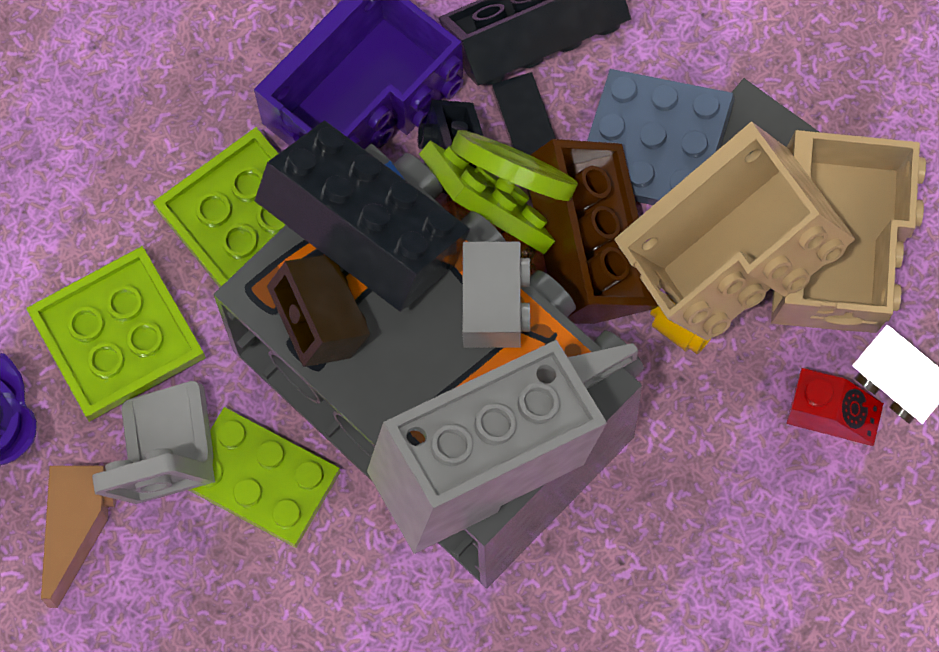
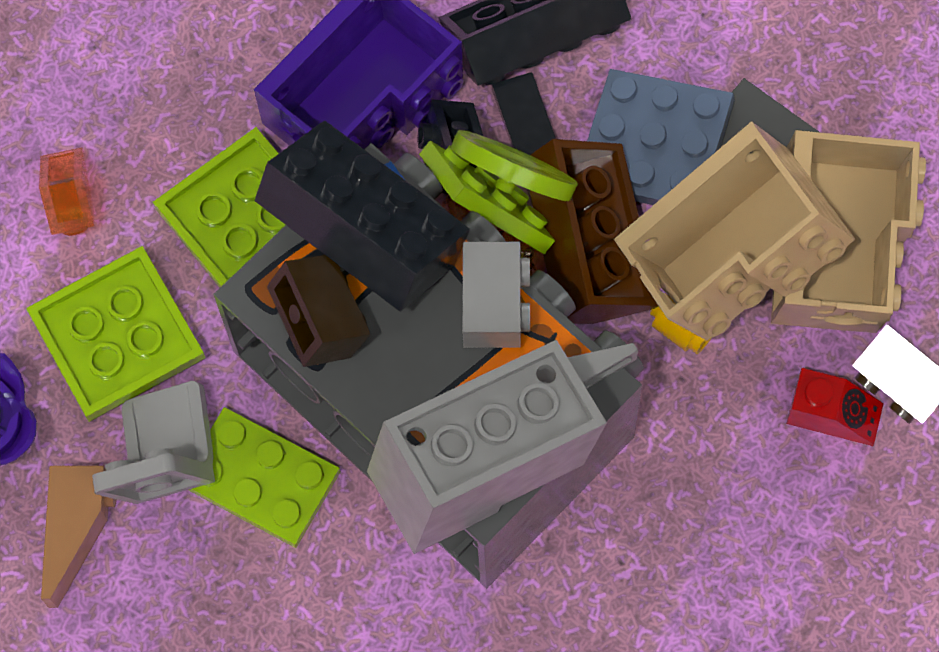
none -> clear orange slope [39,147,94,236]

